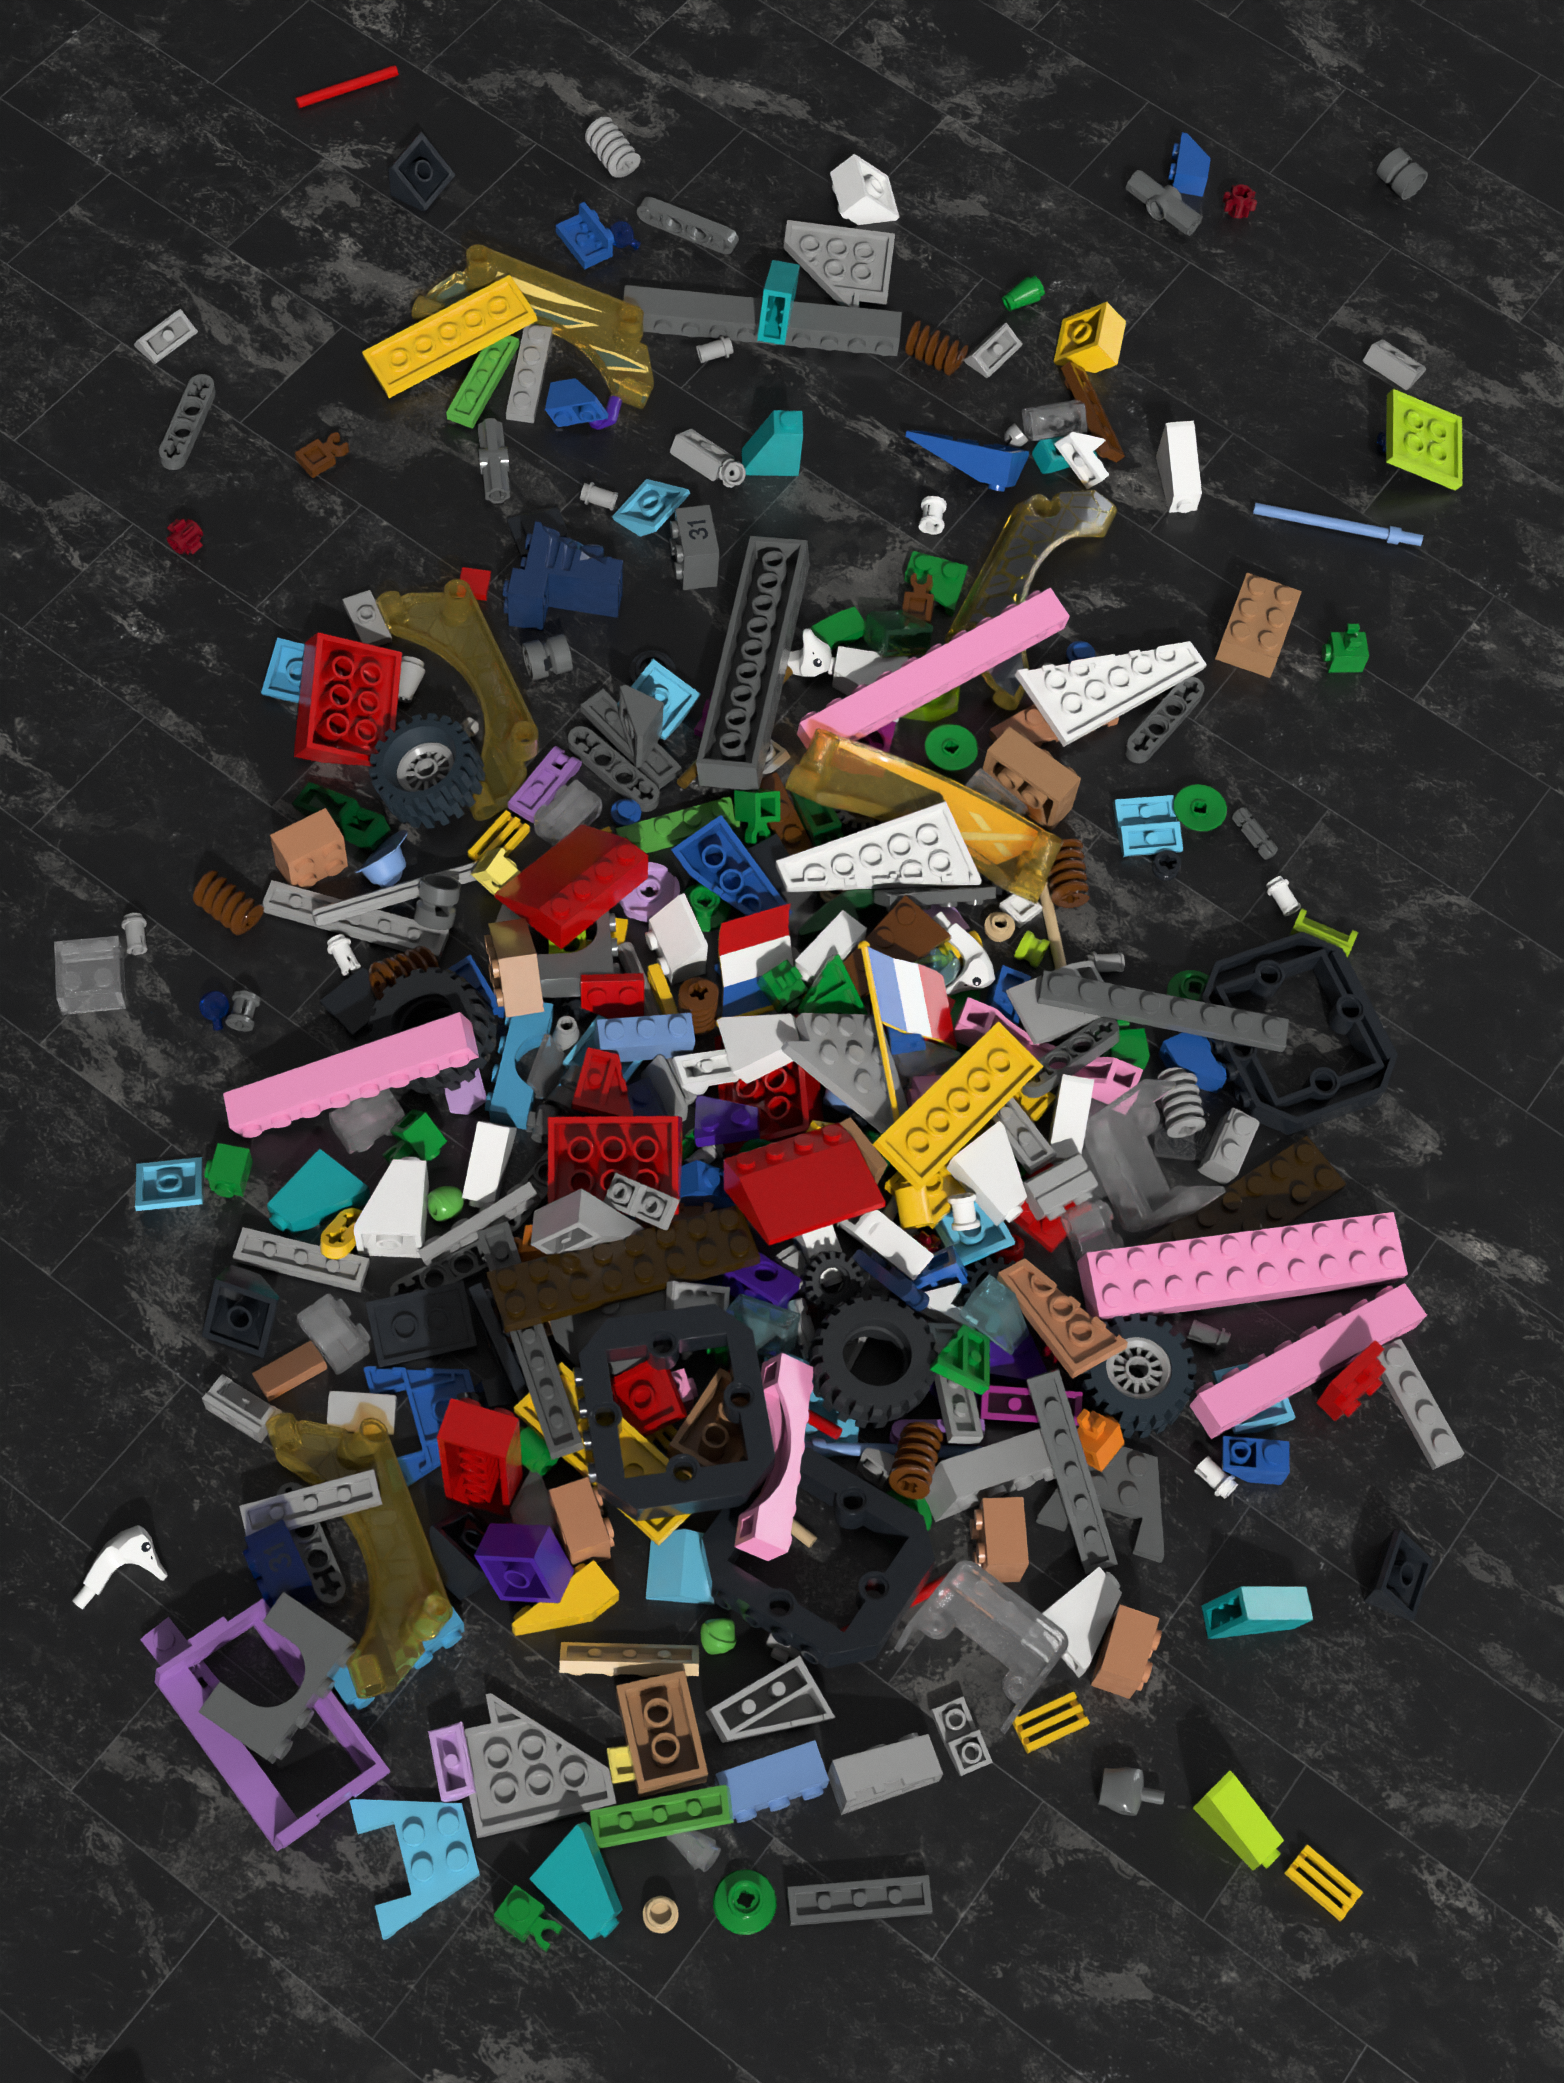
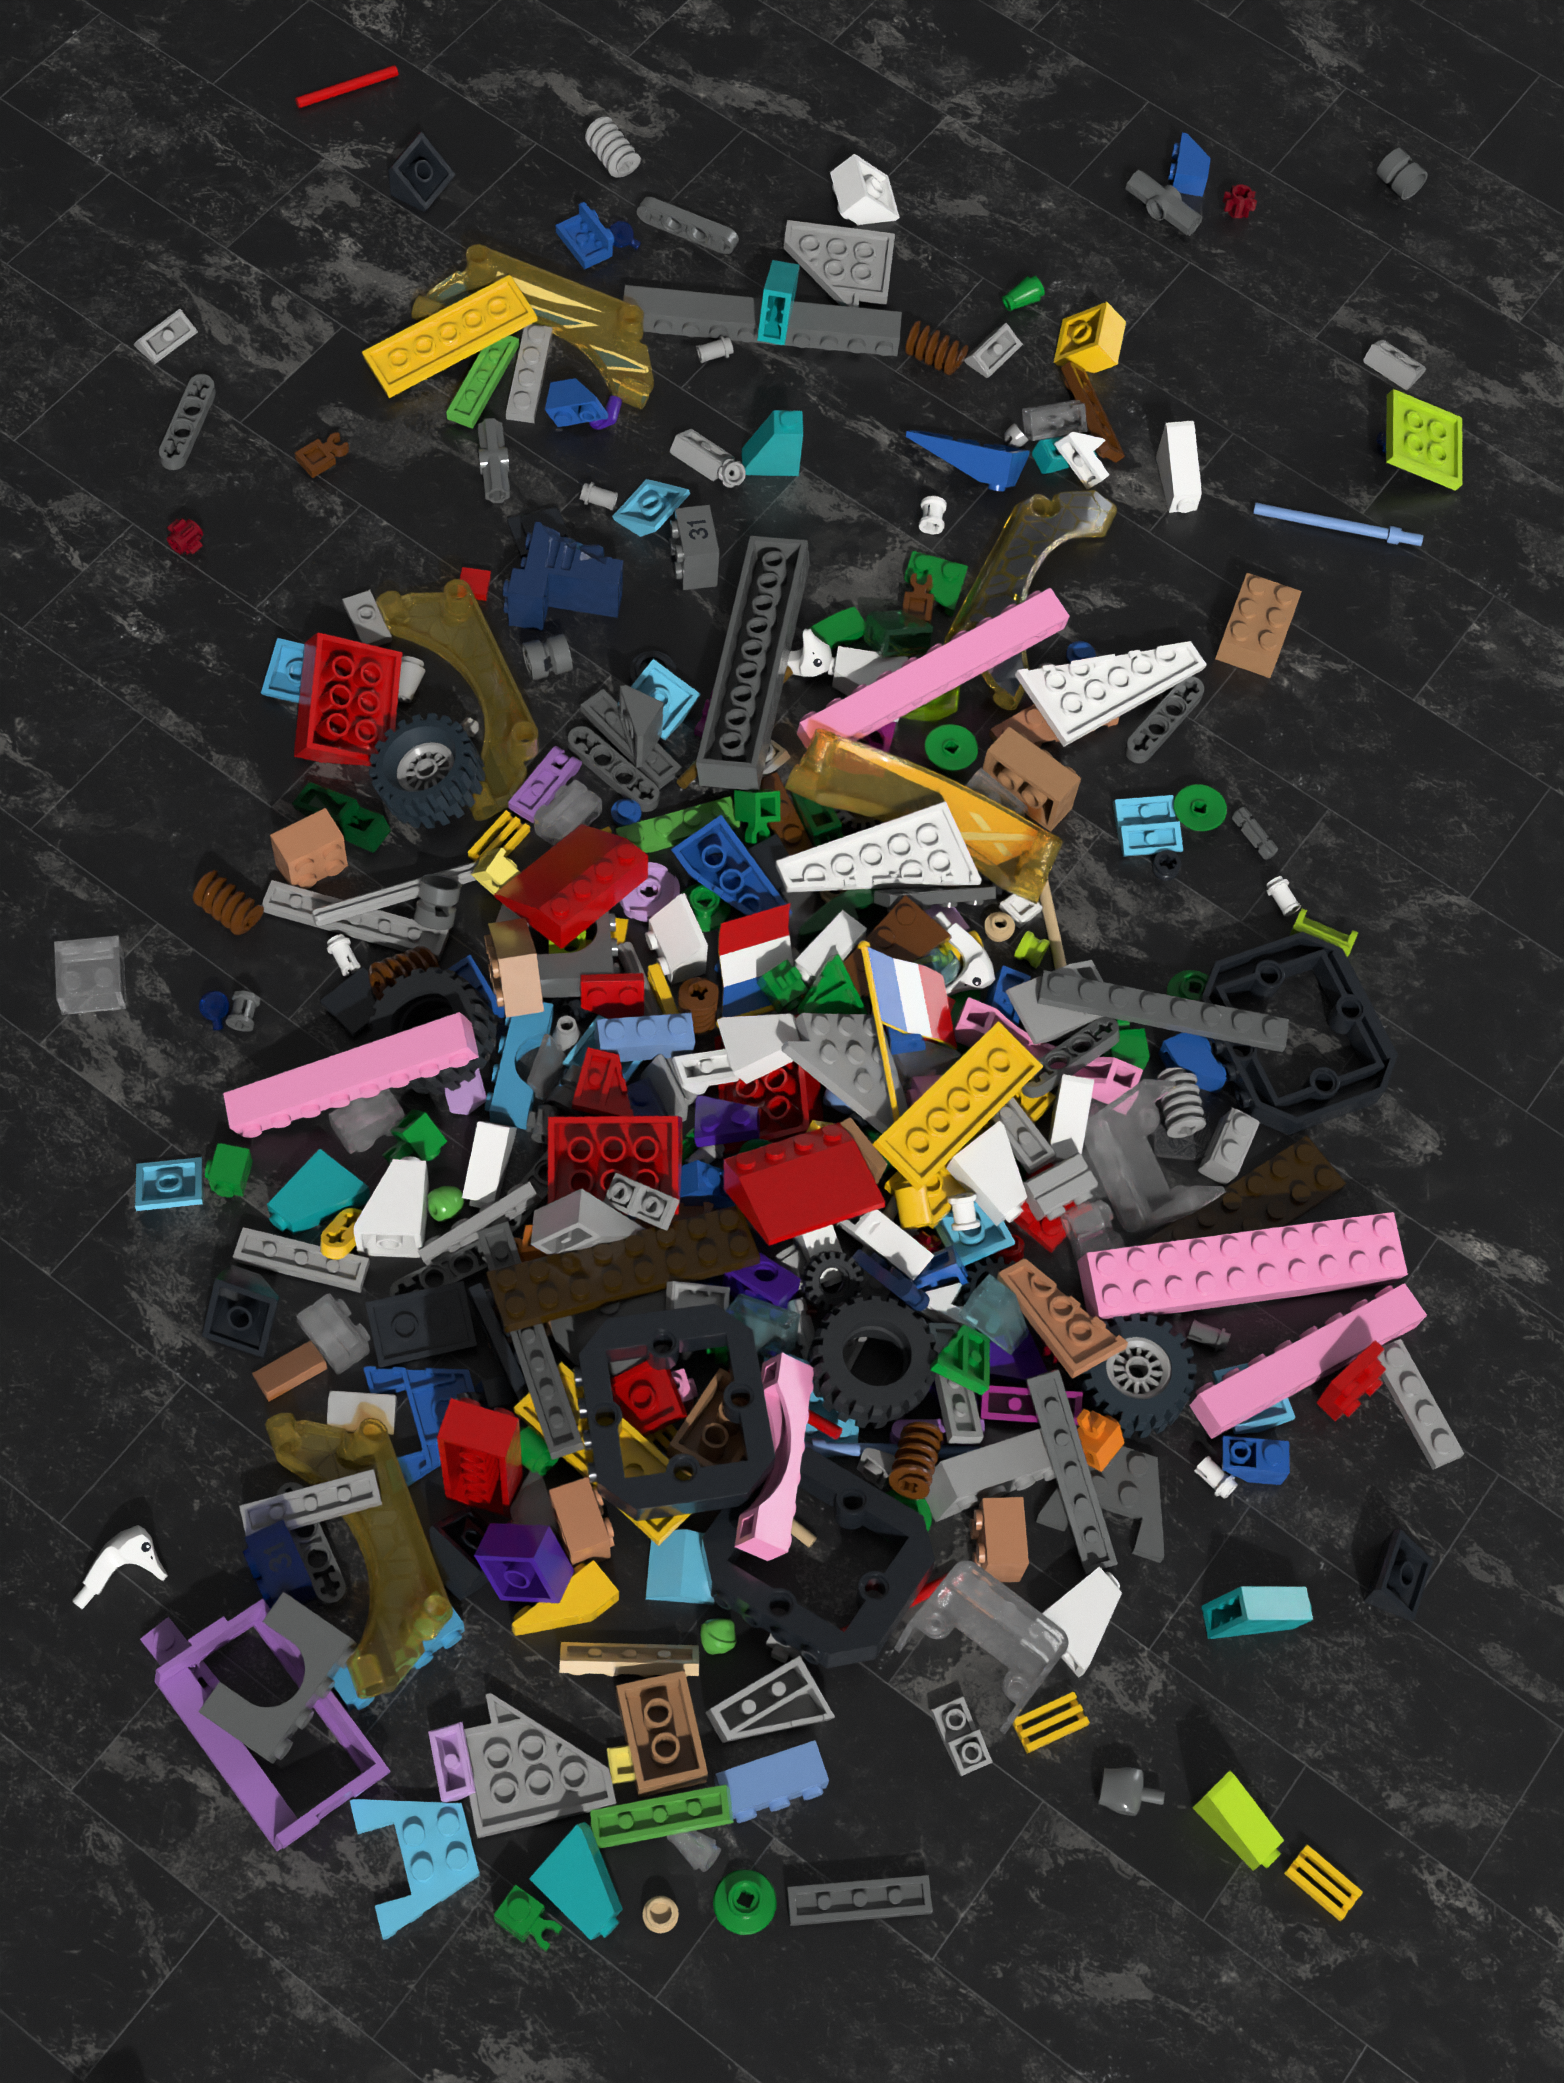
light grey pin [121,913,148,955] -> none
light grey hinge [202,1374,282,1443] -> none
medium blue piece [355,830,408,889] -> none
light grey wedge [827,1733,943,1815] -> none
reddish brown piece [1045,839,1090,908] -> none
light grey pin [1084,951,1125,972] -> none
nougat brick [1091,1605,1162,1699] -> none
green brick [1322,624,1369,673] -> none

